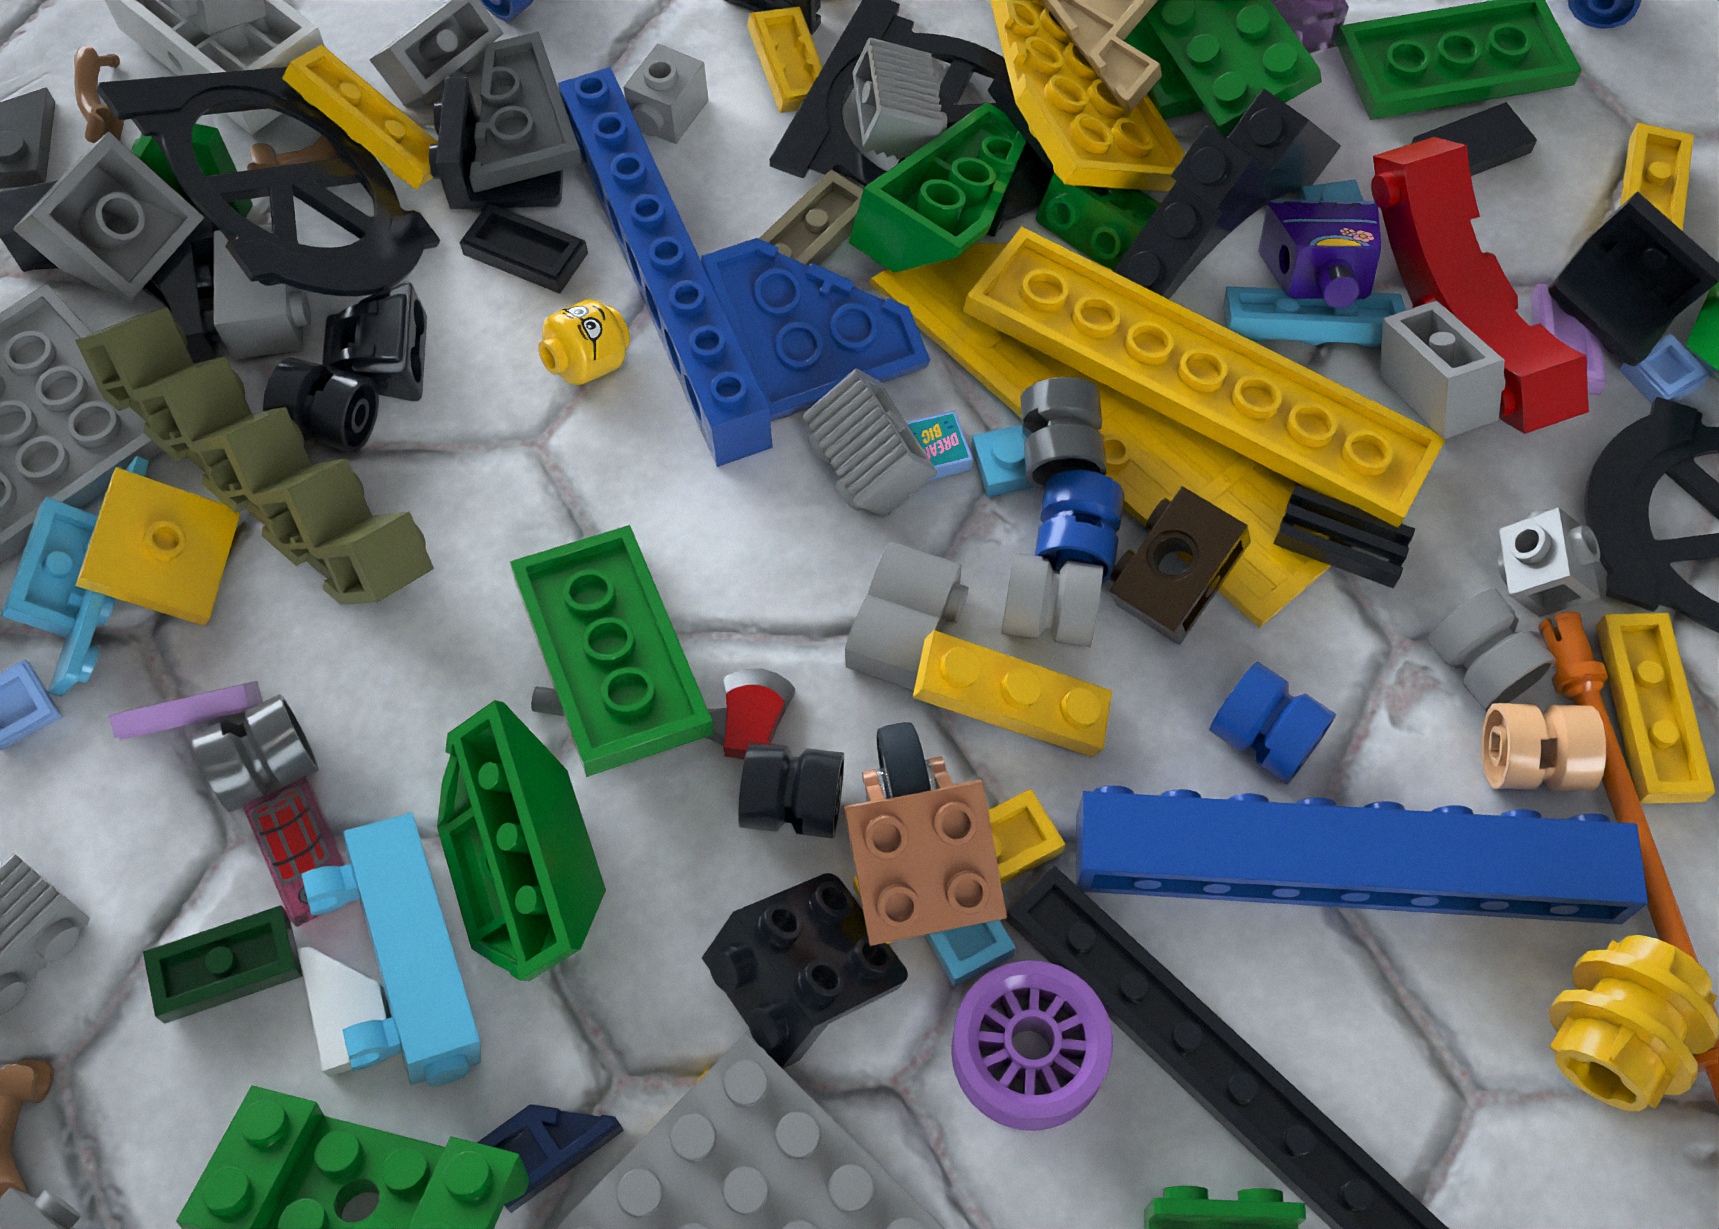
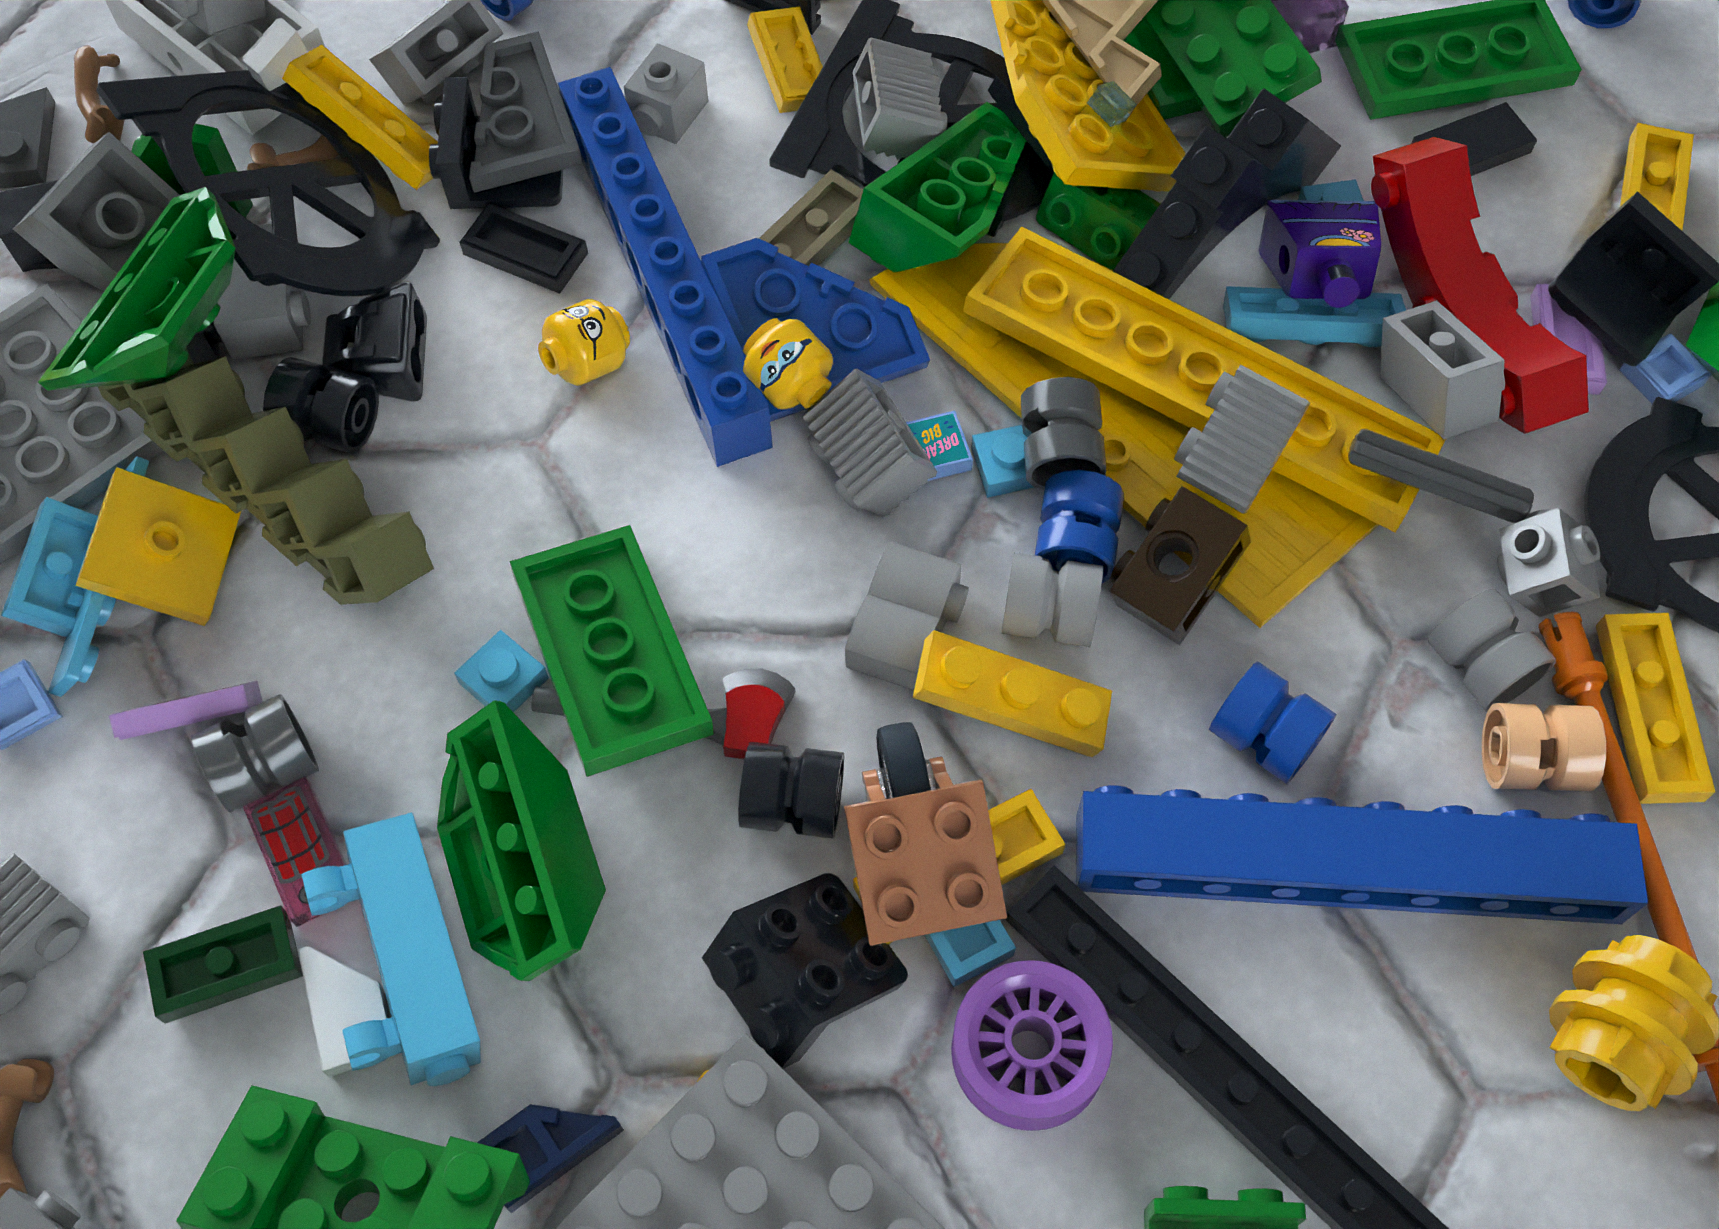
black tile [1273,485,1416,588] -> none
none -> green wedge [38,187,236,391]
none -> white tile [242,18,308,91]
none -> medium azure plate [454,630,549,712]
none -> yellow head [743,318,833,409]
none -> clear light blue piece [1087,81,1137,127]
none -> light grey brick [1174,365,1310,514]
none -> dark grey axle [1348,429,1534,524]

